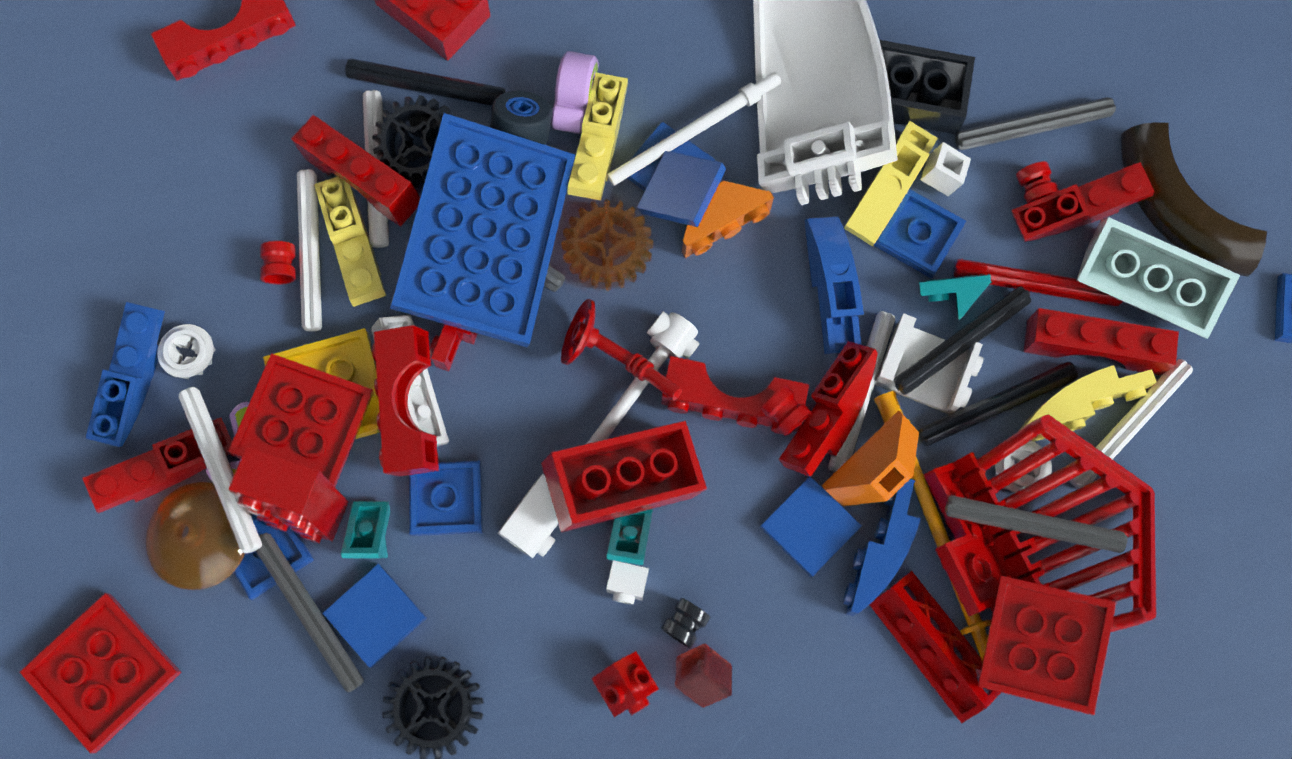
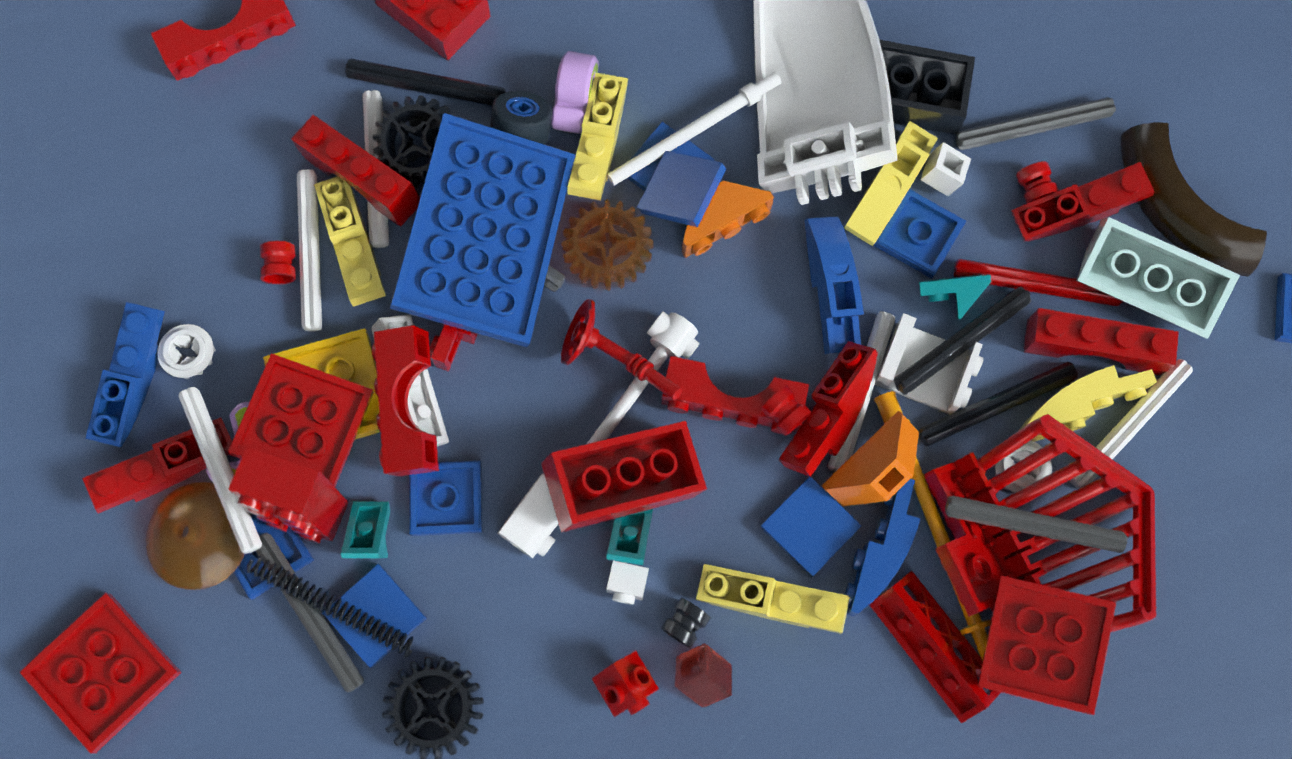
none -> black piece [247,556,414,658]
none -> light yellow slope [696,564,850,634]

